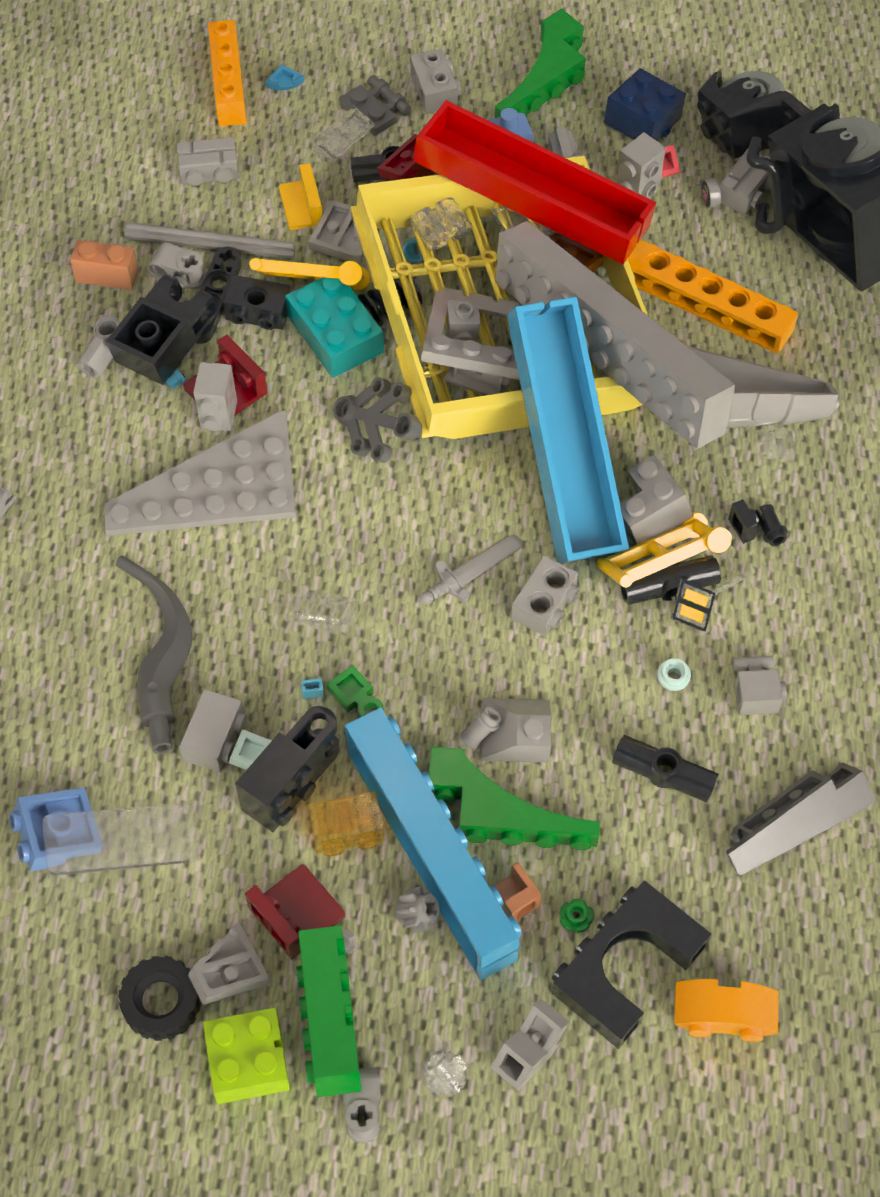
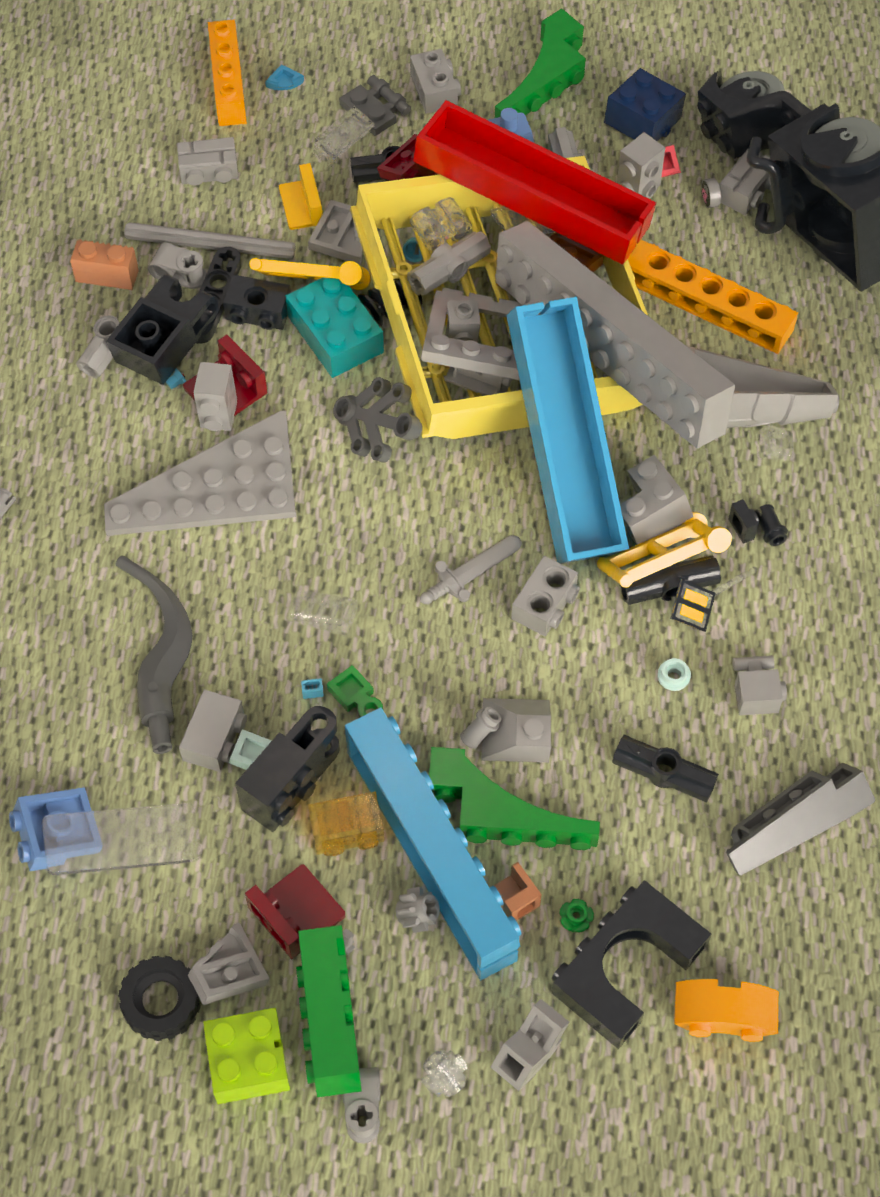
none -> light grey piece [407,231,491,295]

